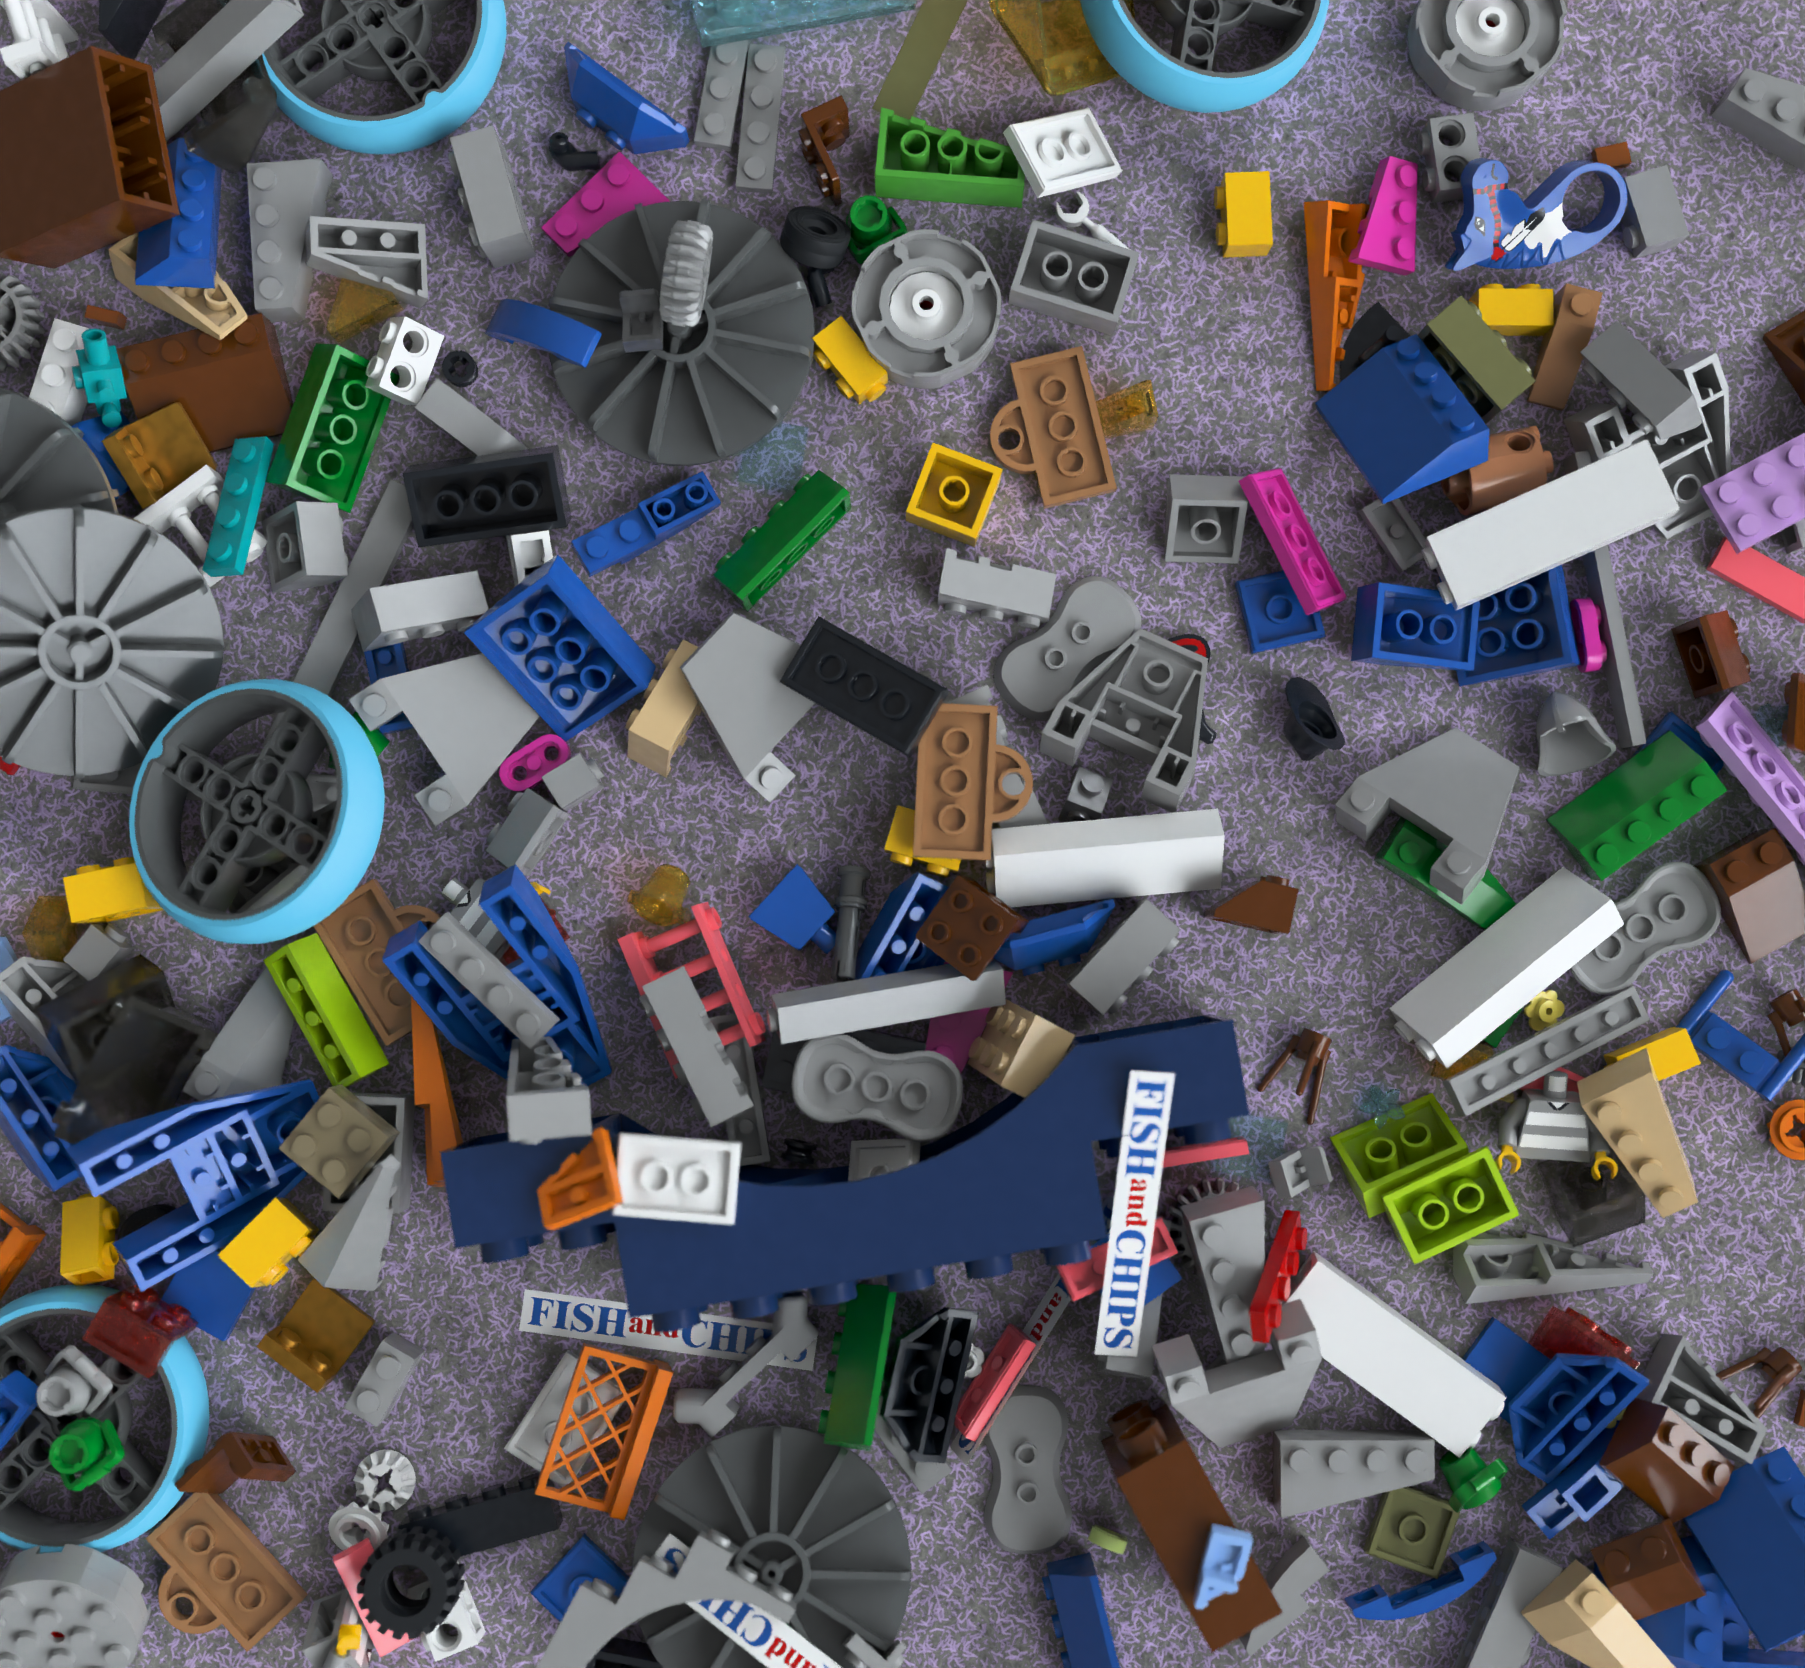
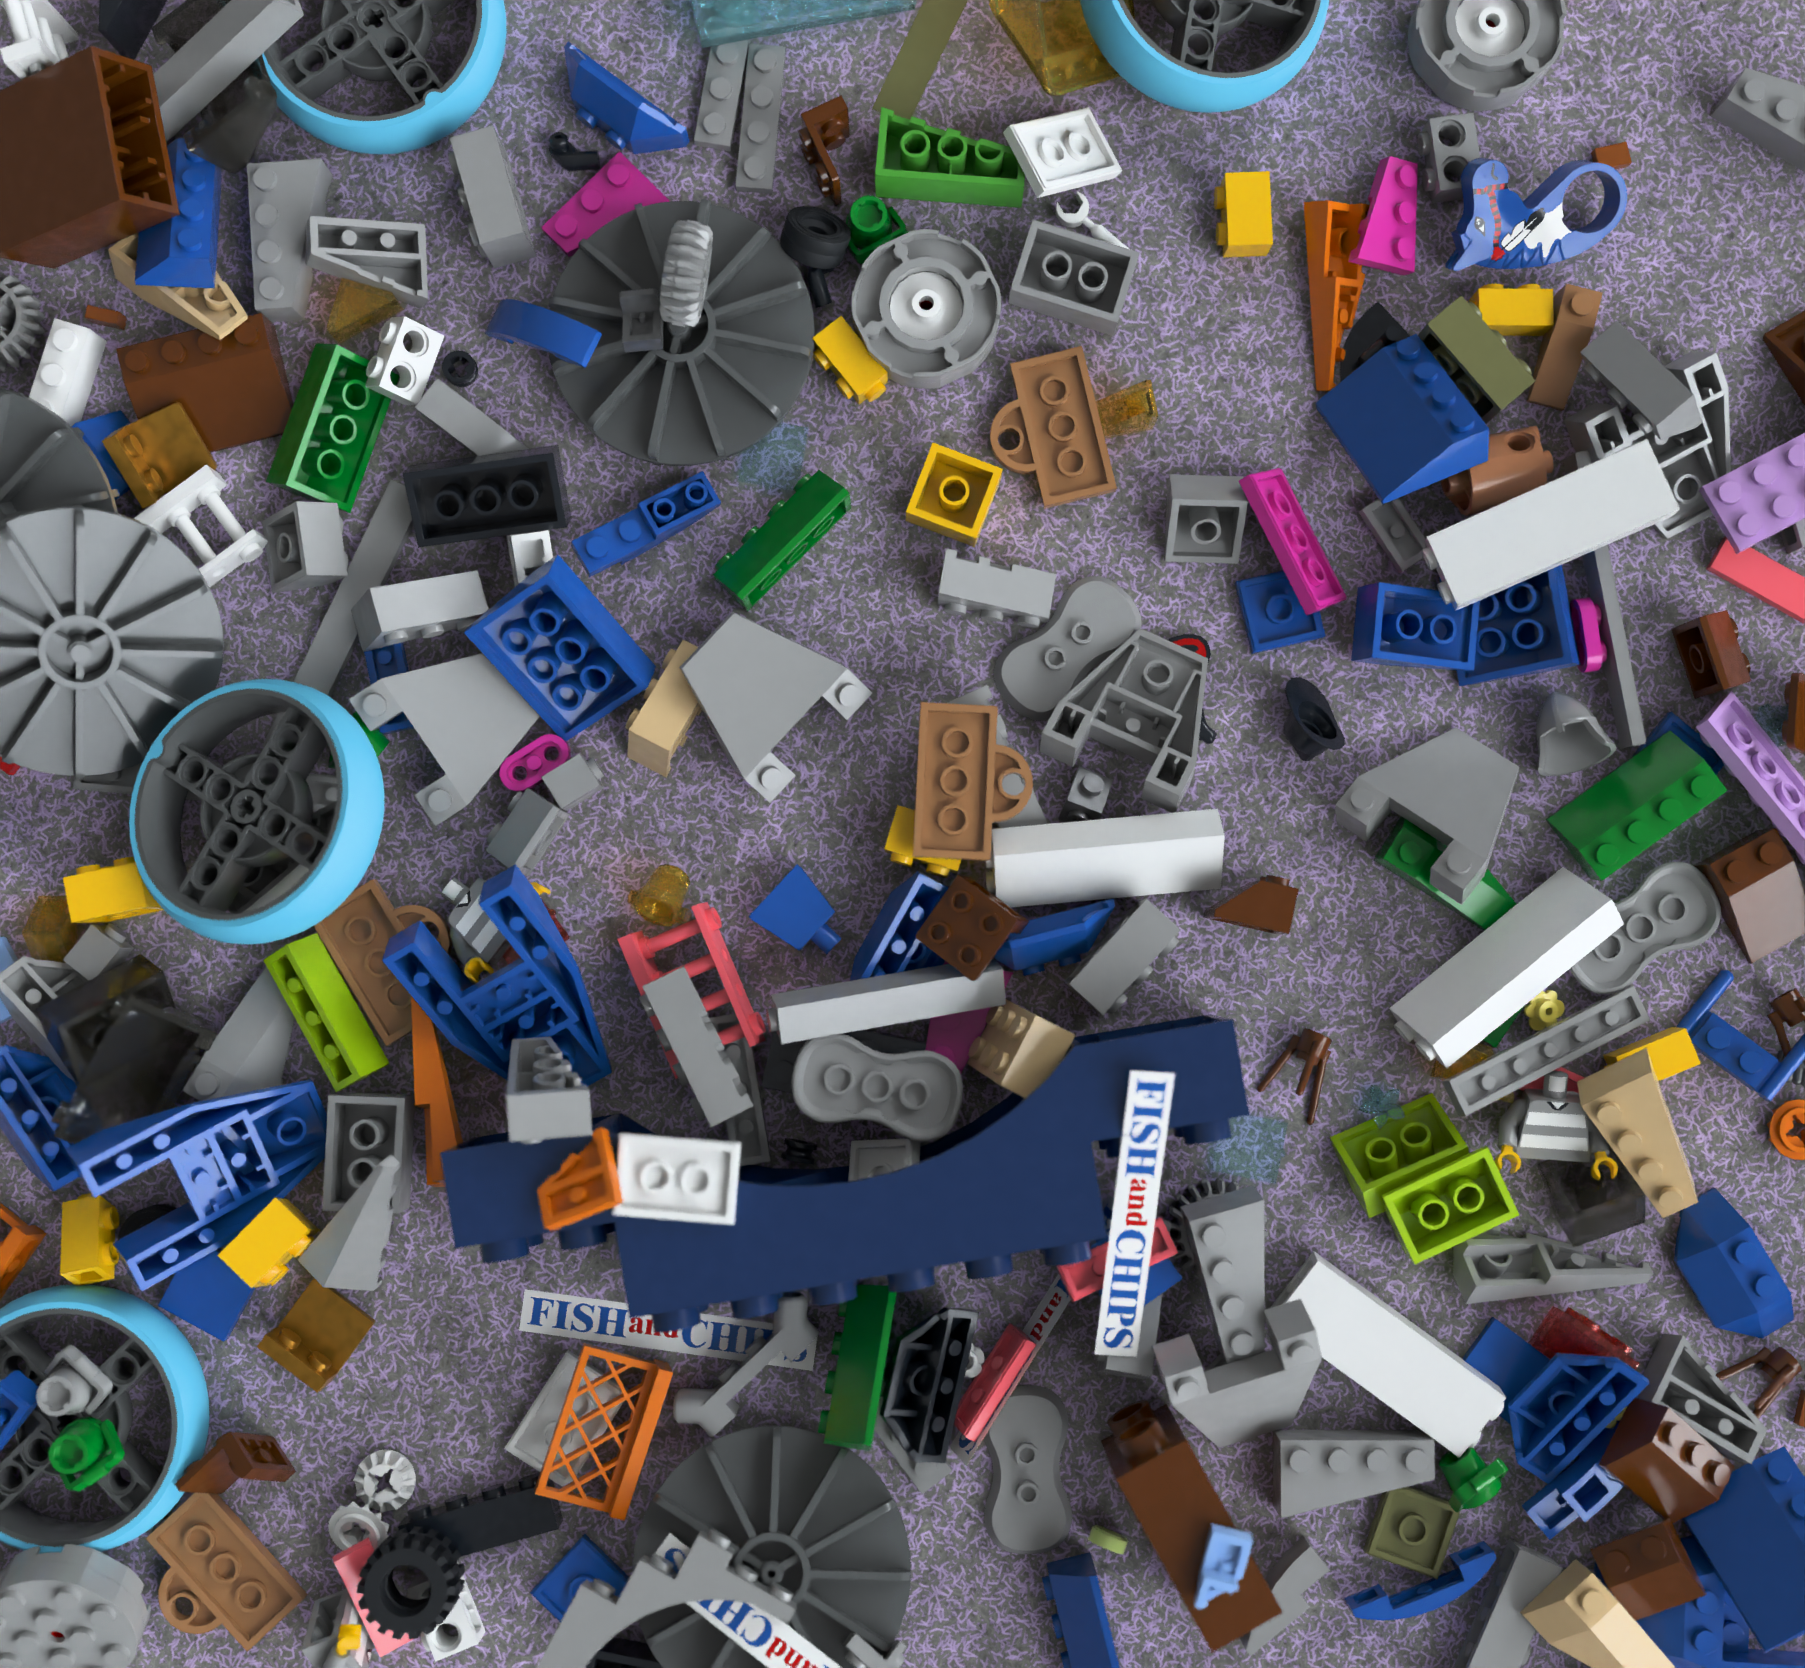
teal piece [71,328,127,428] -> none
clear red bracket [82,1285,199,1378] -> none
teal plate [202,436,274,577] -> none
dark tan brick [279,1084,400,1198] -> none
light grey brick [344,1332,425,1427] -> none
light grey plate [418,912,560,1049] -> none
black tile [780,616,949,758] -> none
dark grey pin [831,865,871,982] -> none
coral tile [1162,1136,1249,1168] -> none
red plate [1249,1210,1307,1343] -> none
light grey bracket [1268,1146,1332,1199] -> none
light grey brick [1621,165,1689,259] -> none
none -> blue wedge [1674,1188,1794,1338]

